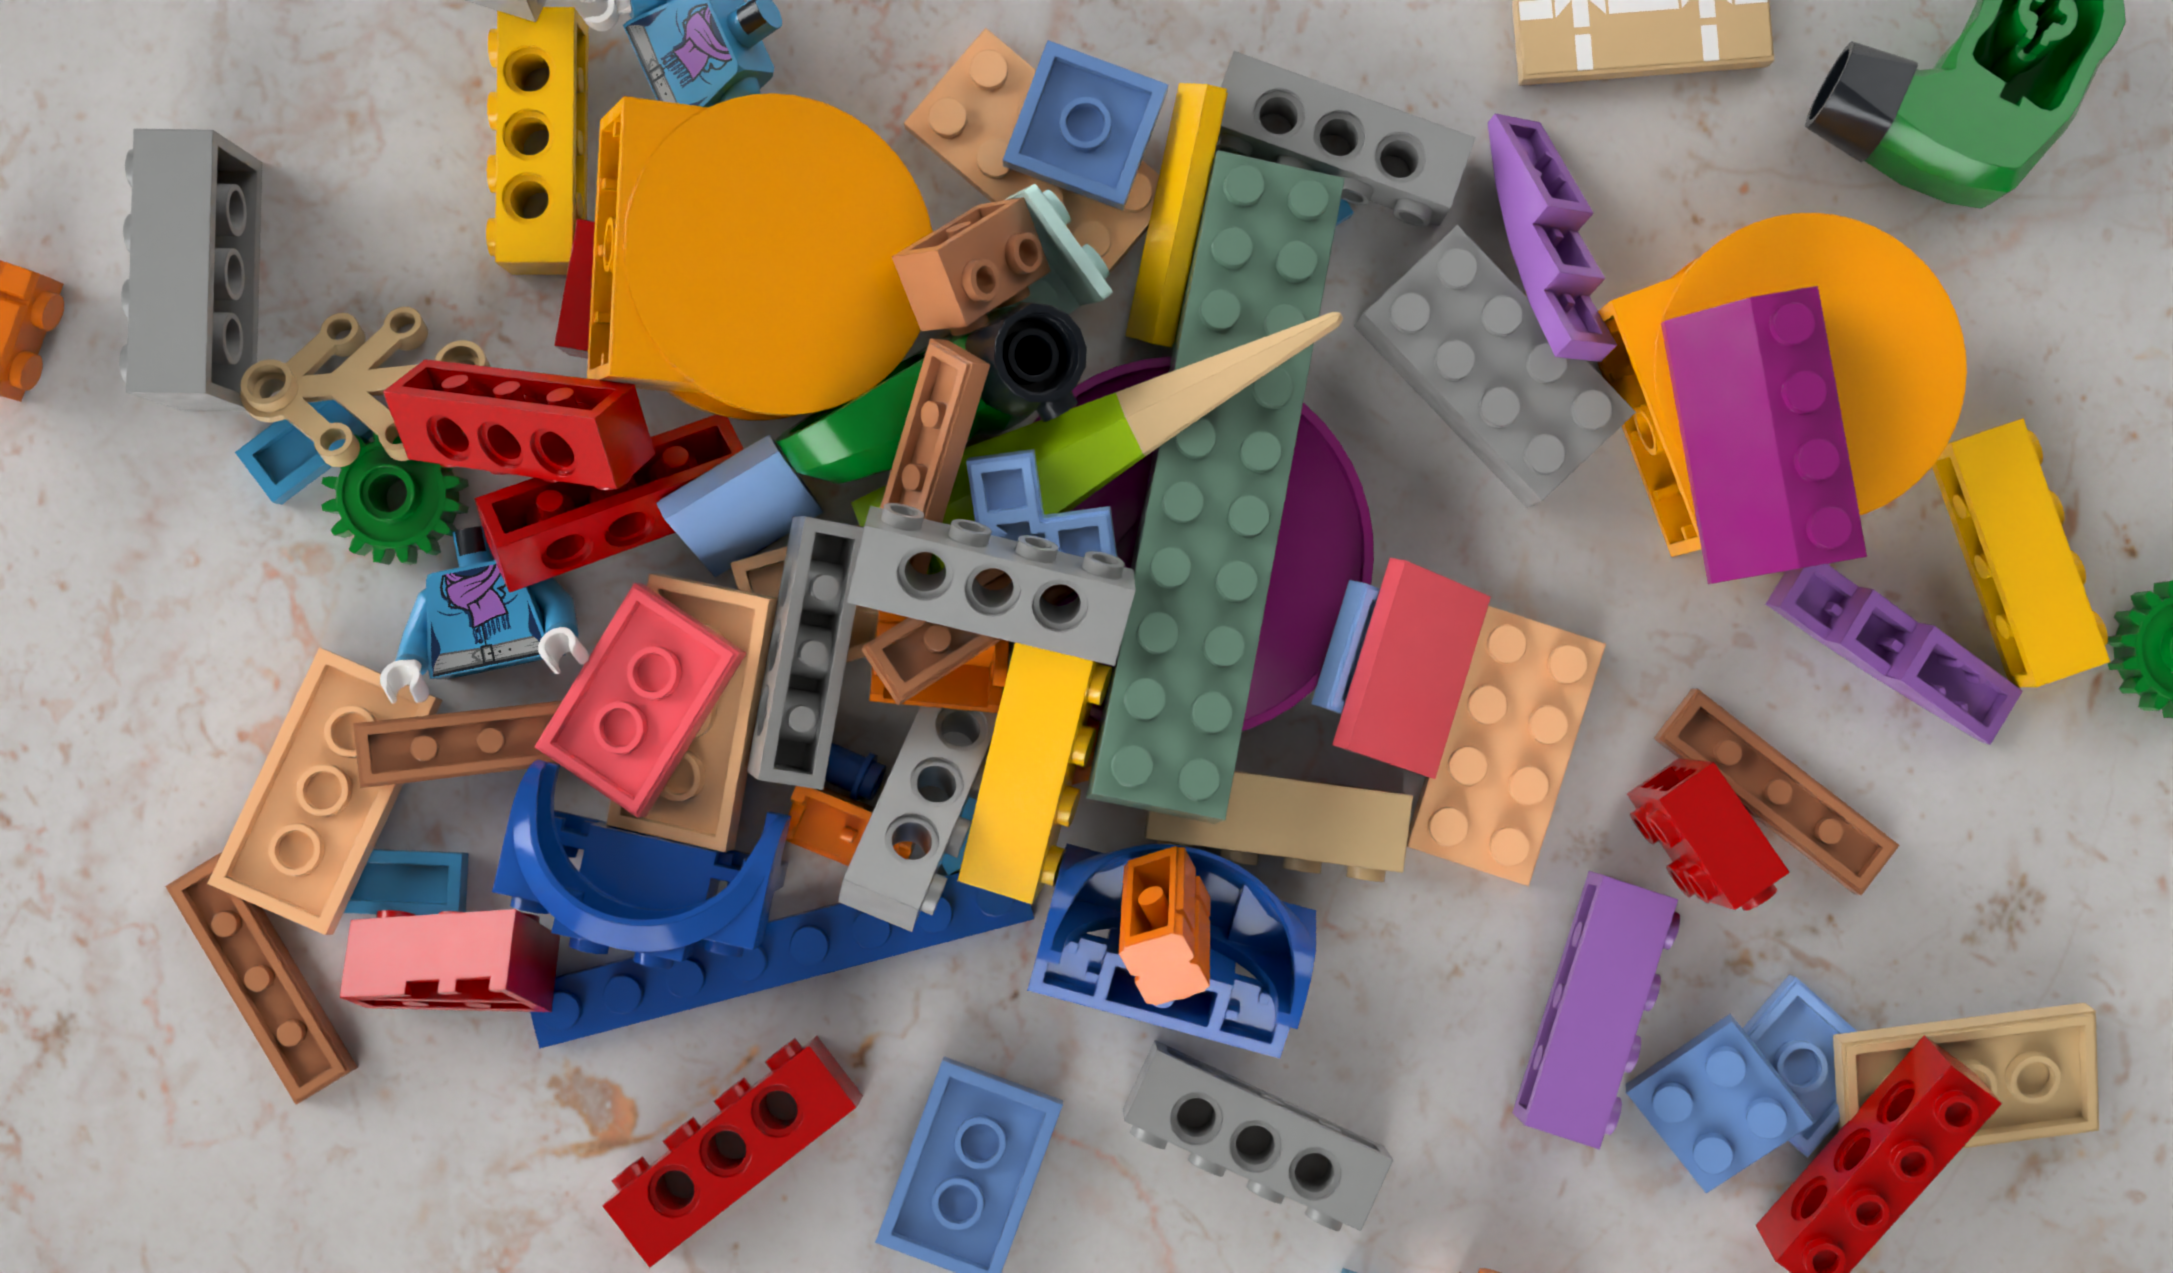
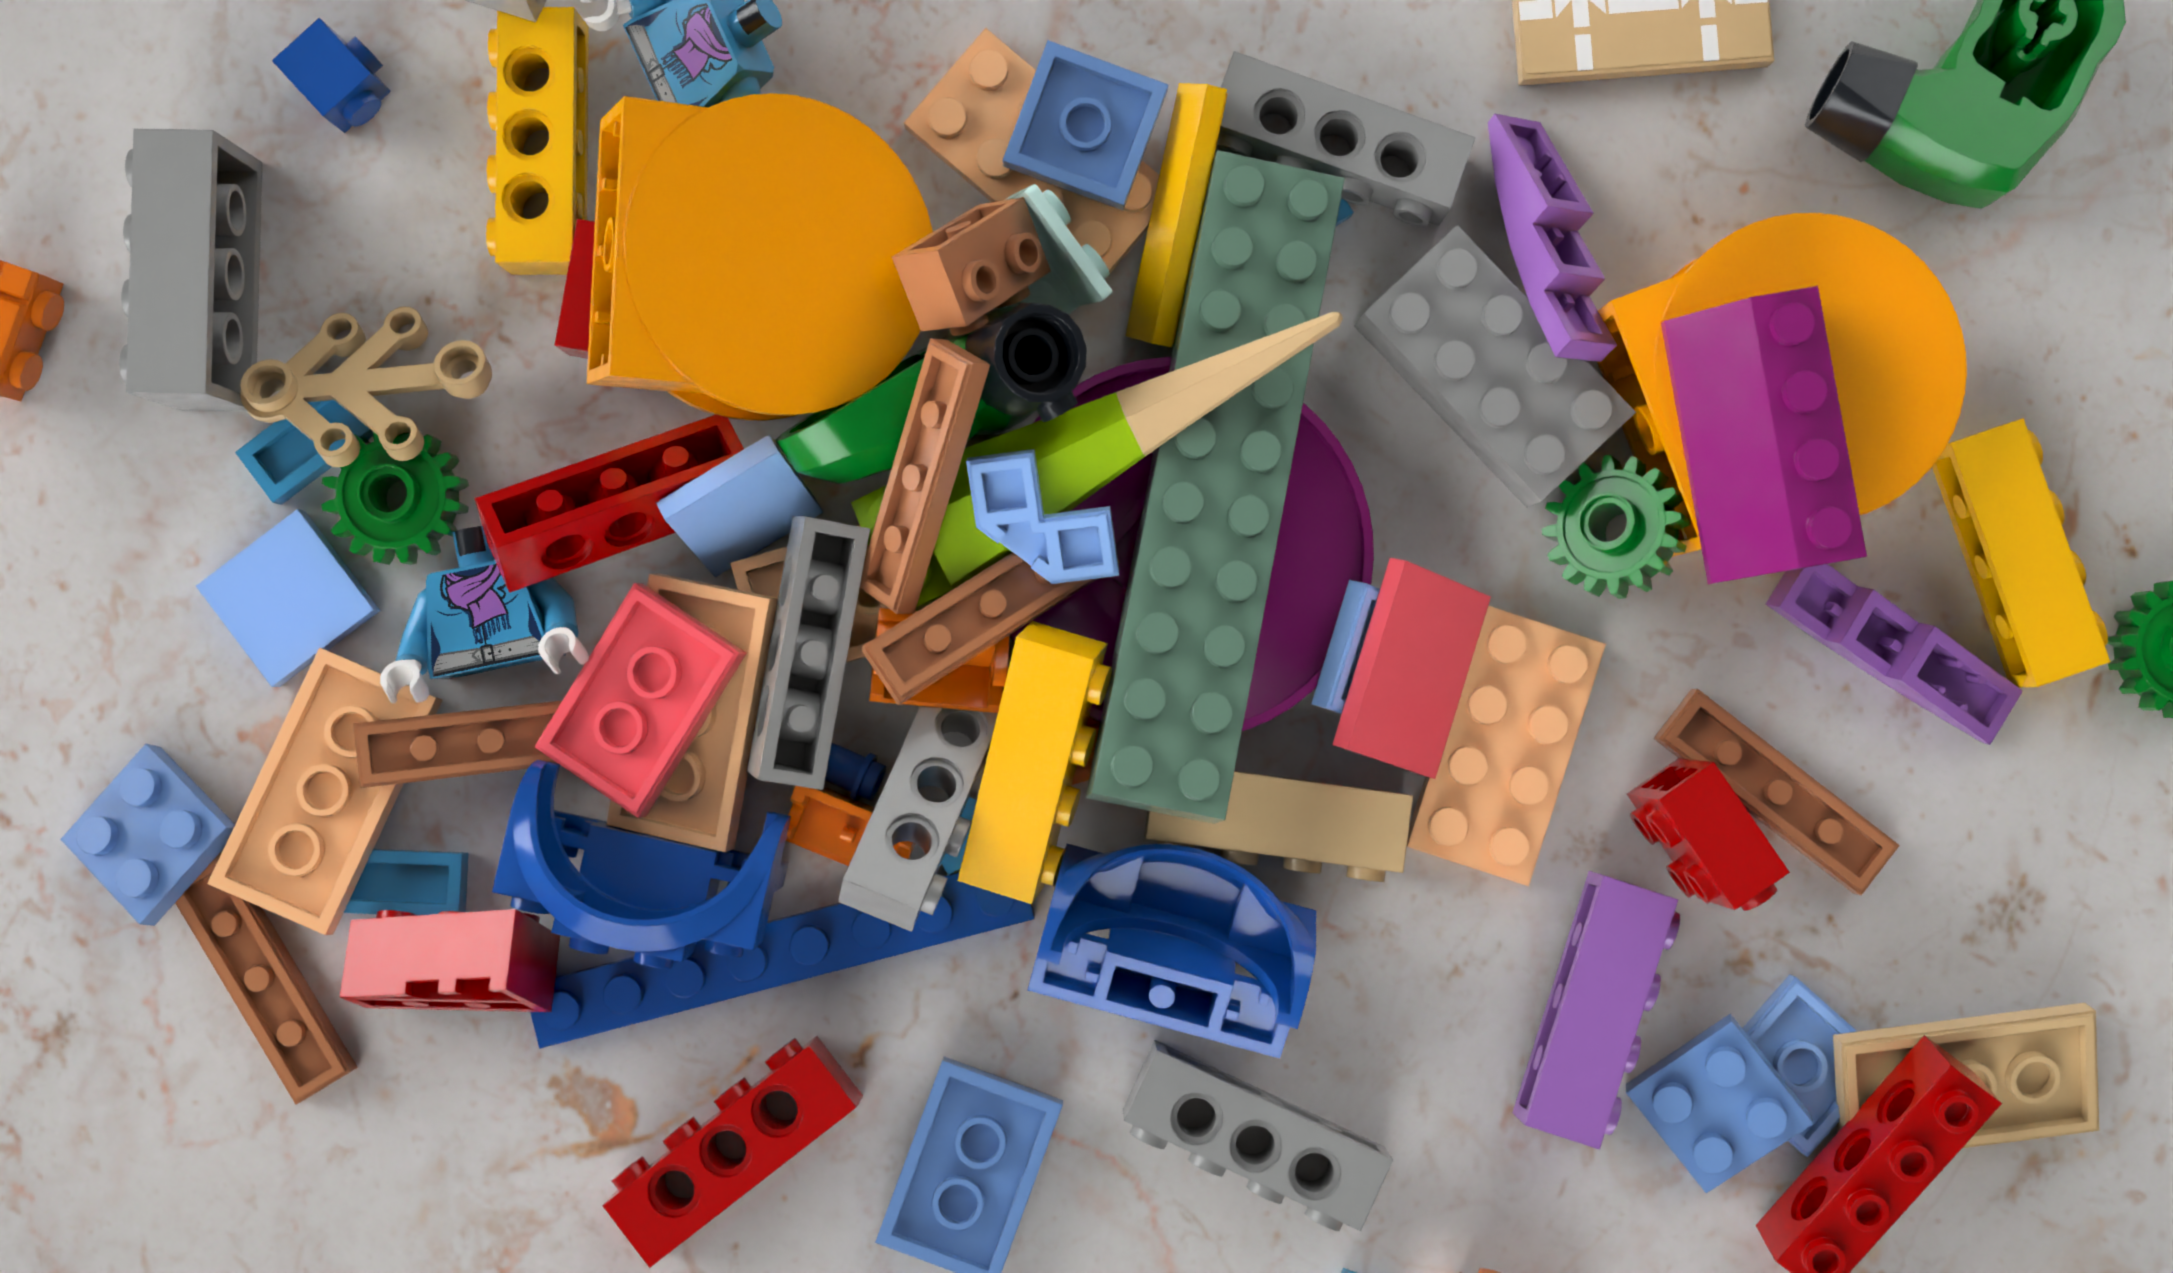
red brick [383,359,655,490] -> none
light grey brick [847,503,1136,666] -> none
orange brick [1119,846,1211,1006] -> none
none -> medium blue plate [60,744,235,926]
none -> light blue tile [196,509,380,687]
none -> blue brick [272,18,391,133]
none -> green gear [1542,455,1690,599]

